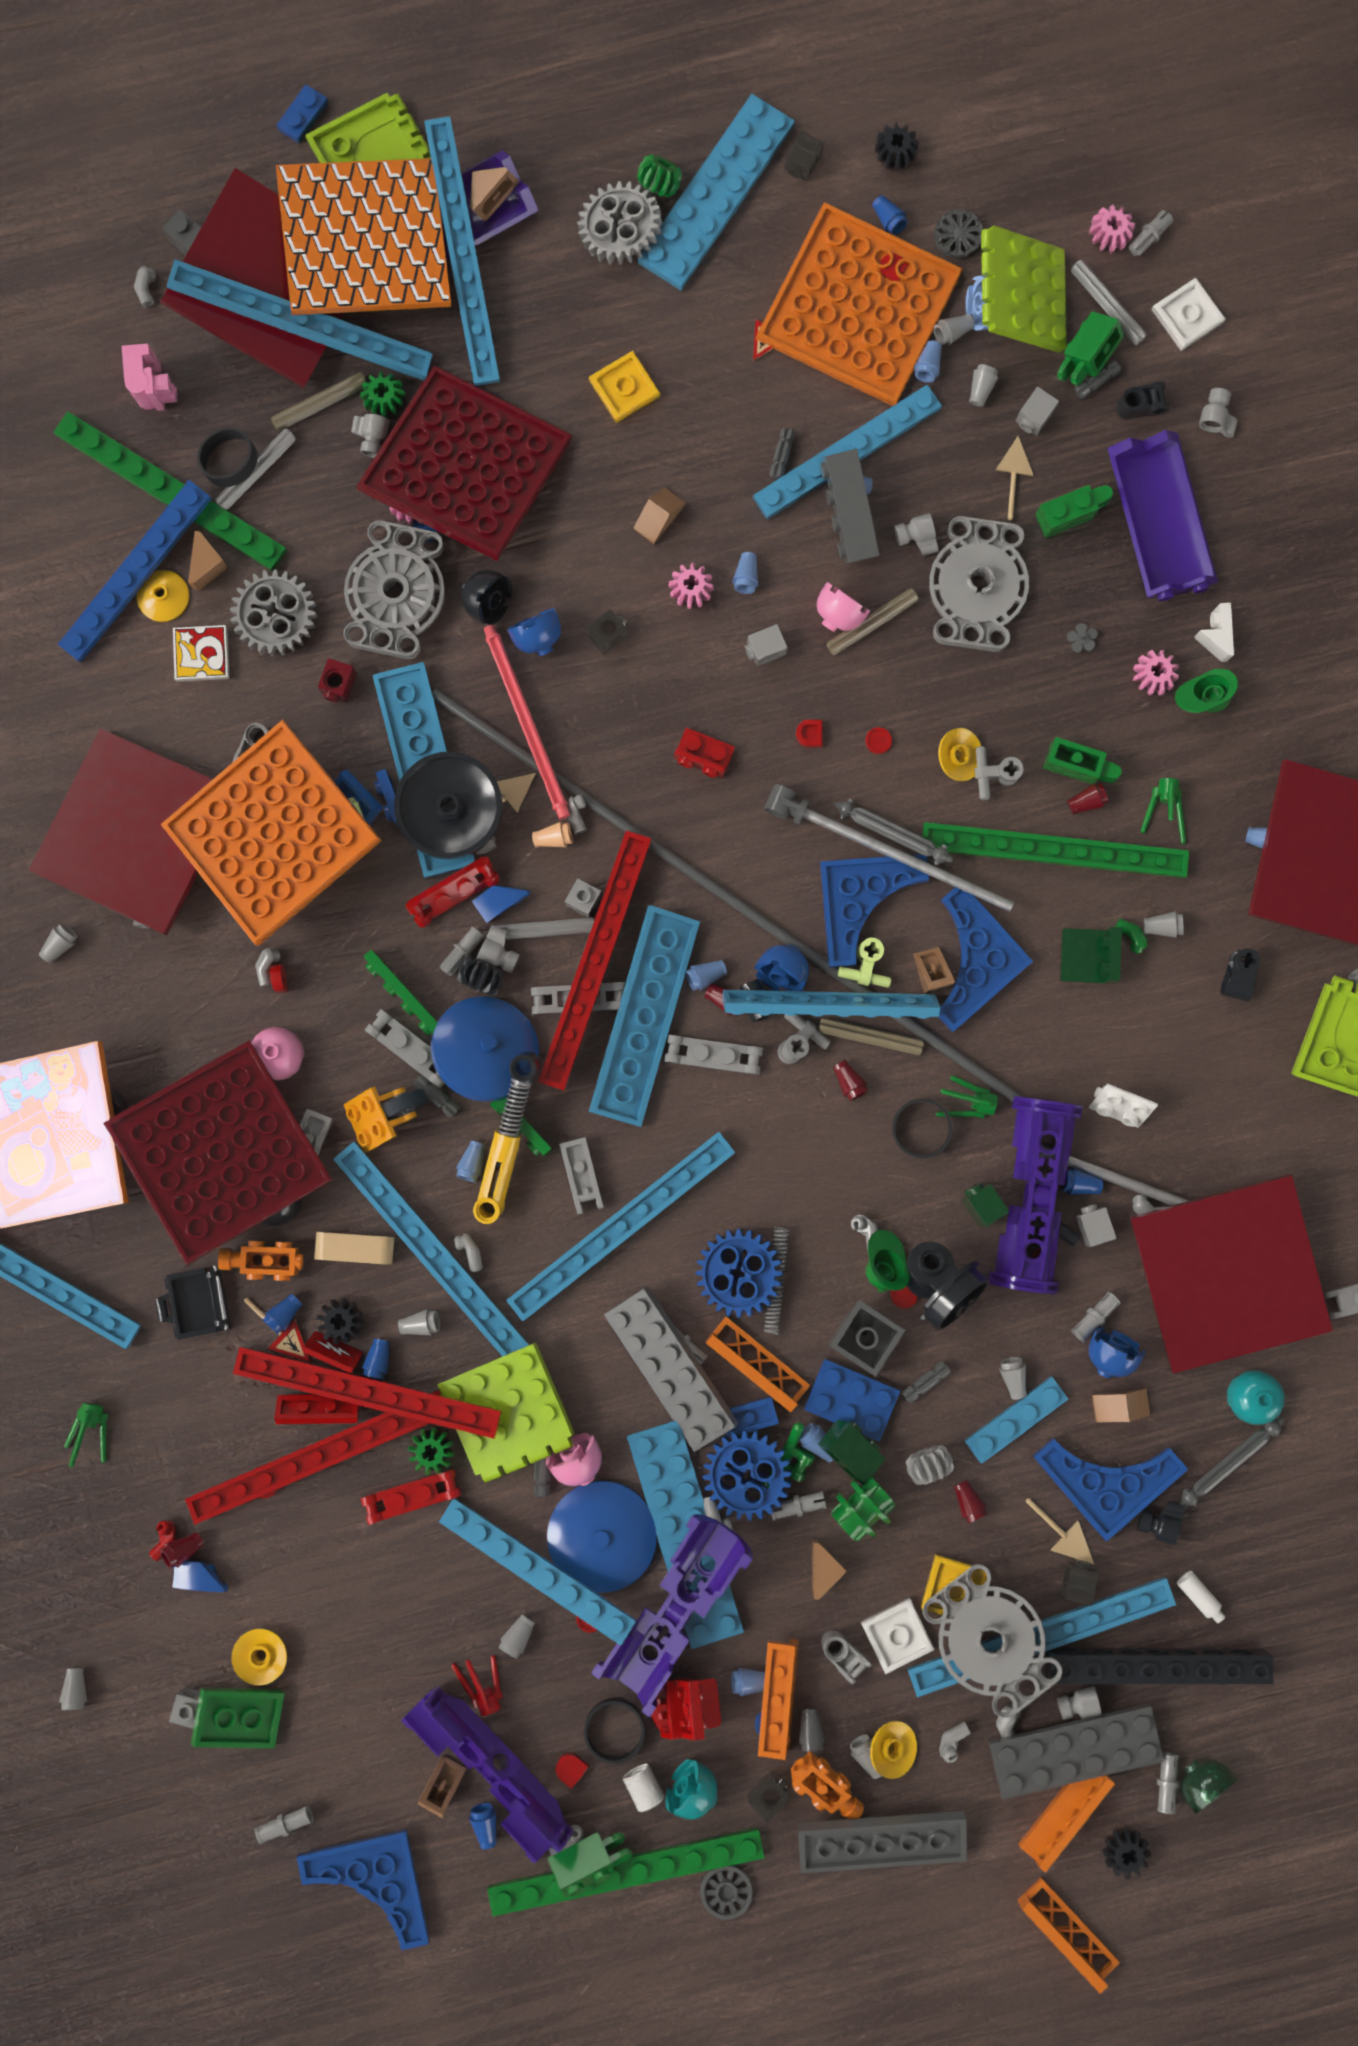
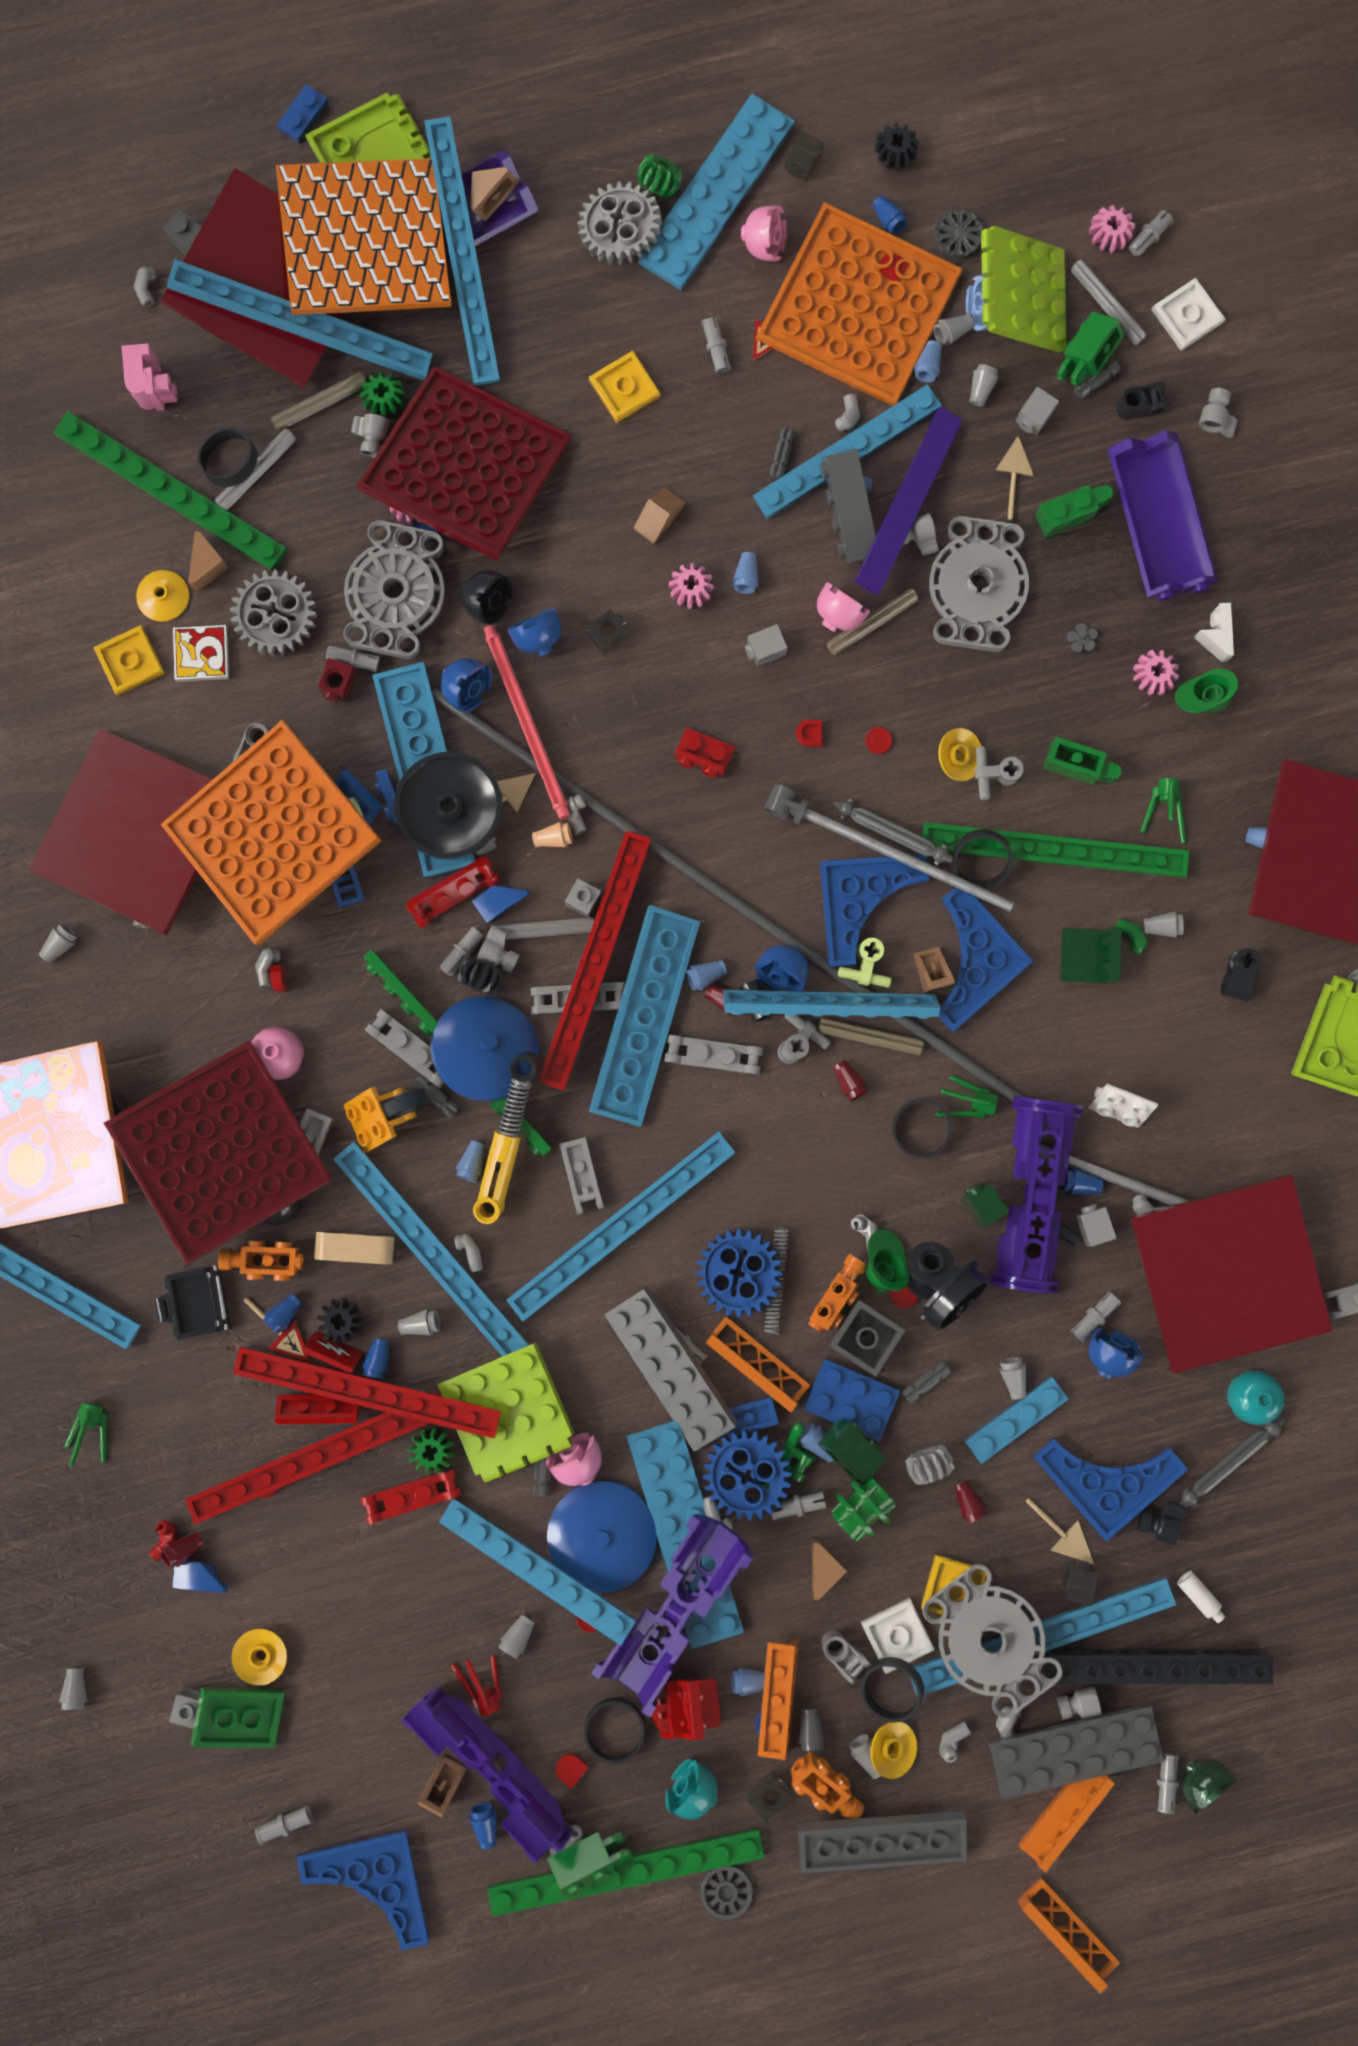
blue plate [58,480,212,662] -> none
white piece [623,1764,664,1812] -> none
dark red cone [1067,783,1109,815] -> none
medium nougat slope [1092,1388,1150,1422] -> none
black gear [1102,1827,1151,1879] -> none
none -> yellow tile [93,625,165,696]
none -> light grey axle [326,646,380,673]
none -> blue slope [332,865,365,908]
none -> blue cylinder [441,658,492,713]
none -> light grey pin [702,317,732,374]
none -> bright pink cylinder [741,206,787,261]
none -> orange brick [808,1254,867,1333]
none -> light grey arm [835,394,860,432]
none -> dark purple tile [854,406,962,595]
none -> black tyre [861,1657,924,1723]
none -> black tyre [952,829,1013,889]

